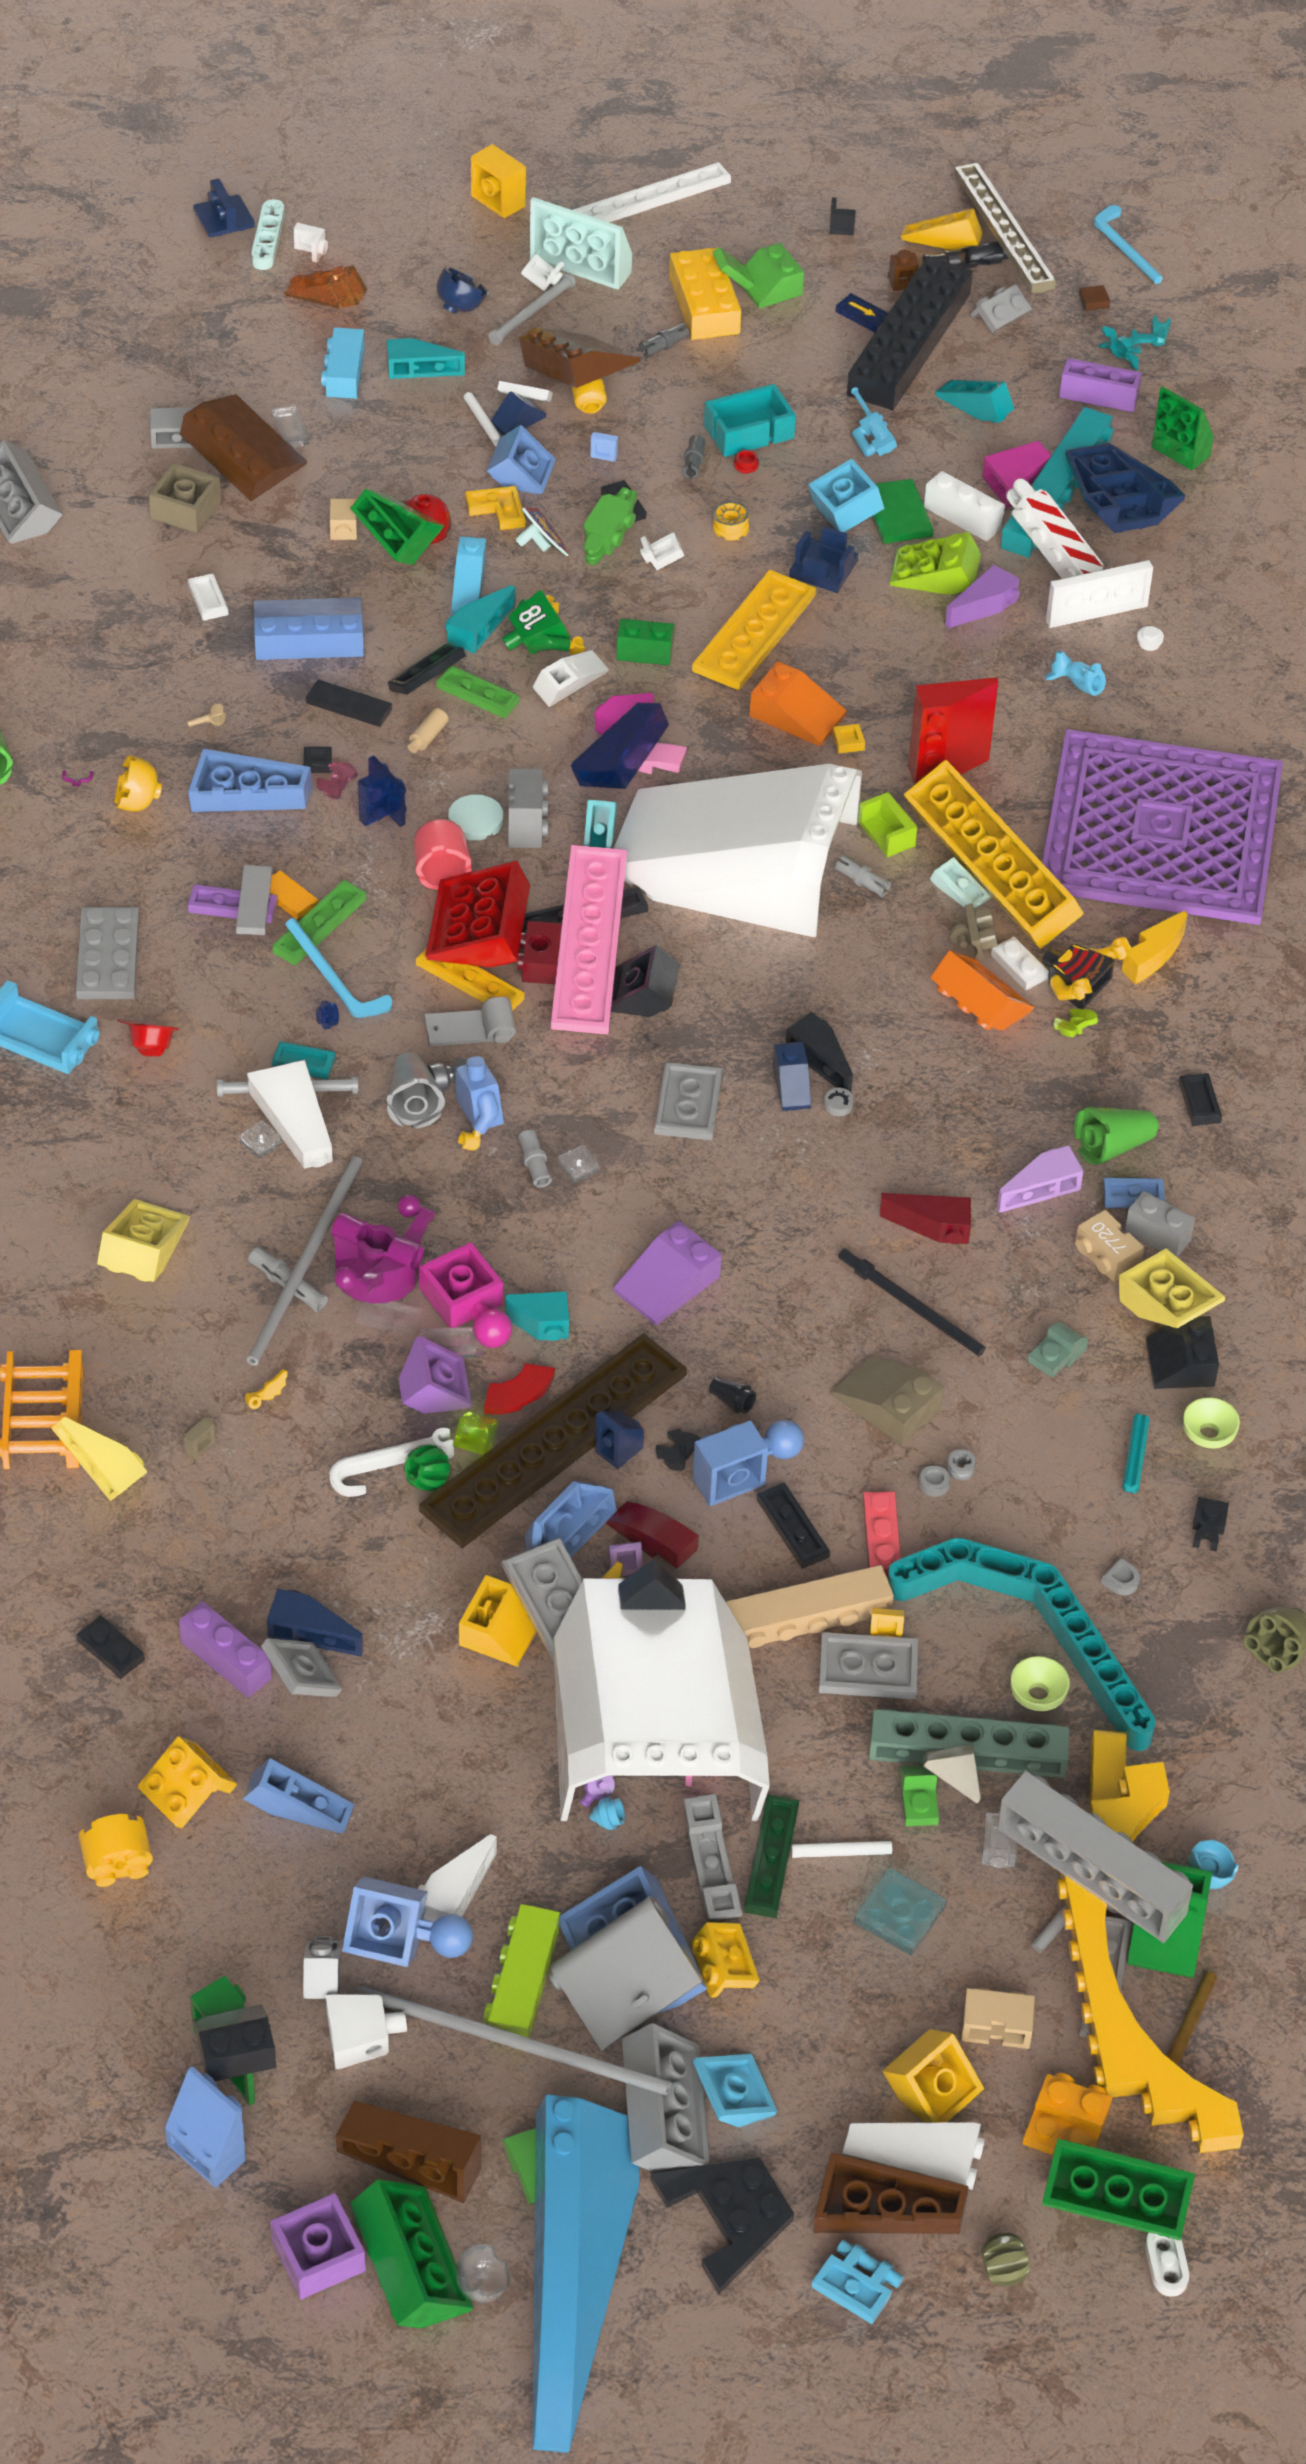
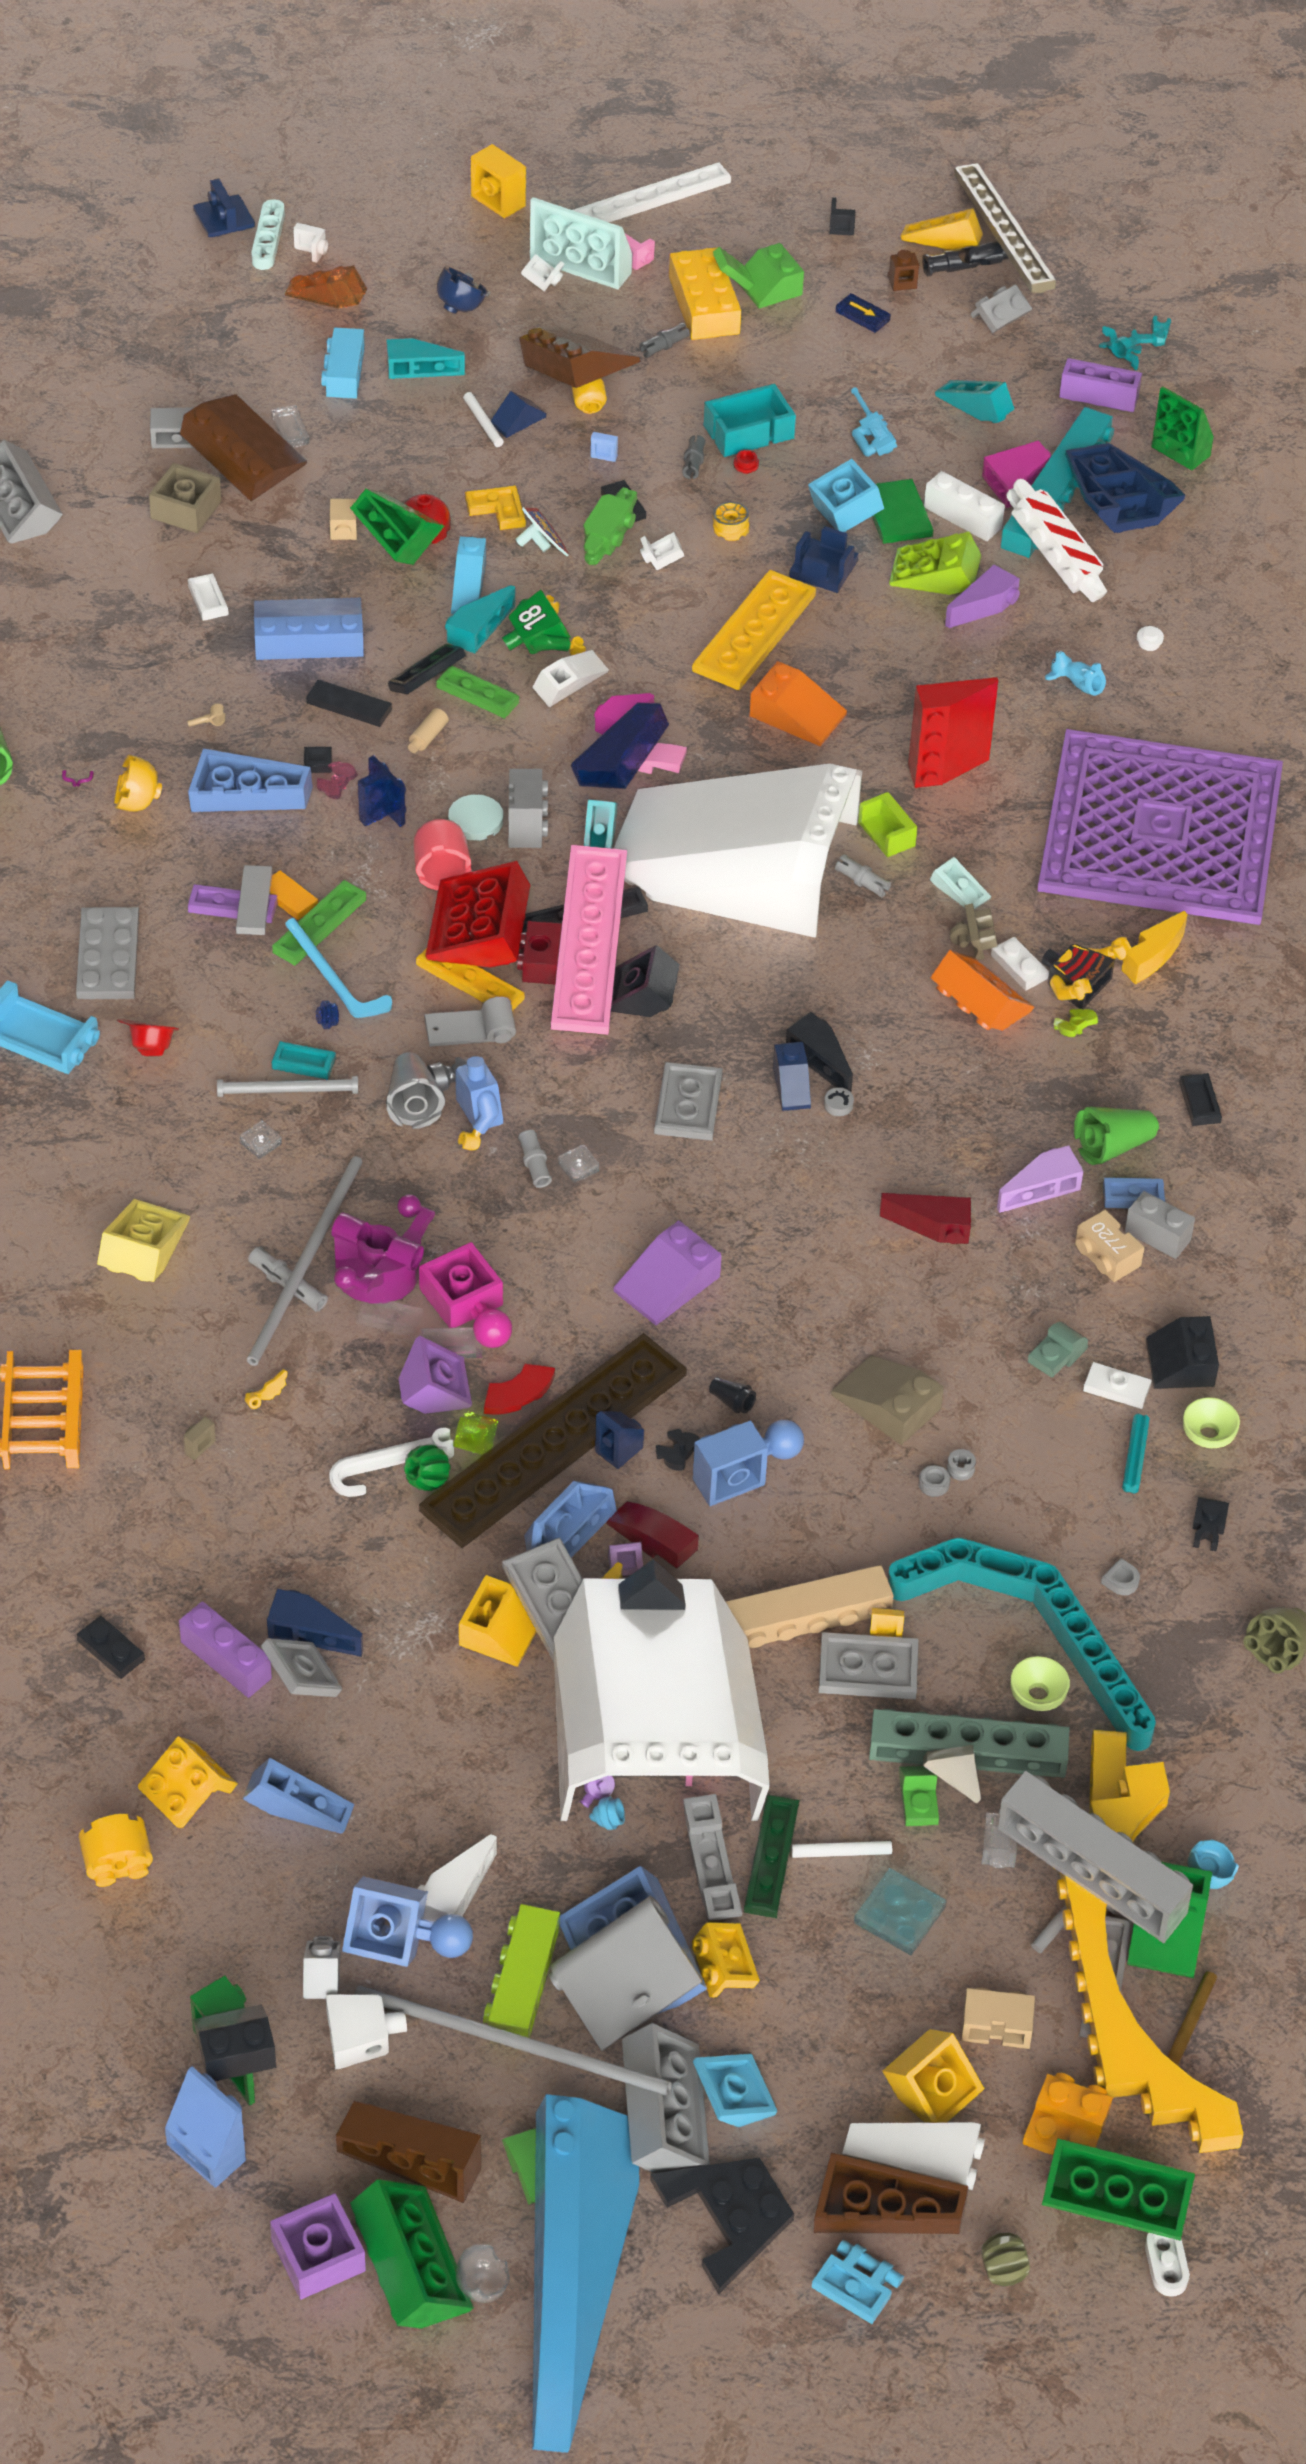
light yellow slope [51,1417,147,1501] -> none
white slope [247,1060,333,1169] -> none
medium blue slope [487,425,556,495] -> none
light grey bar [488,273,576,346] -> none
white tile [498,381,553,402] -> none
teal slope [505,1291,569,1341] -> none
green slope [617,618,676,666] -> none
black tile [757,1482,830,1569] -> none
yellow plate [832,724,865,754] -> none
black bar [838,1248,986,1357] -> none
black brick [847,256,973,411] -> none
coral plate [863,1492,901,1576] -> none
yellow brick [903,760,1084,950] -> none
white plate [1046,560,1153,628] -> none
reddish brown tile [1079,285,1110,310] -> none
medium azure piece [1094,205,1163,284] -> none
light yellow slope [1119,1248,1225,1328] -> none
none -> bright pink bracket [625,234,655,270]
none -> white plate [1083,1362,1152,1409]

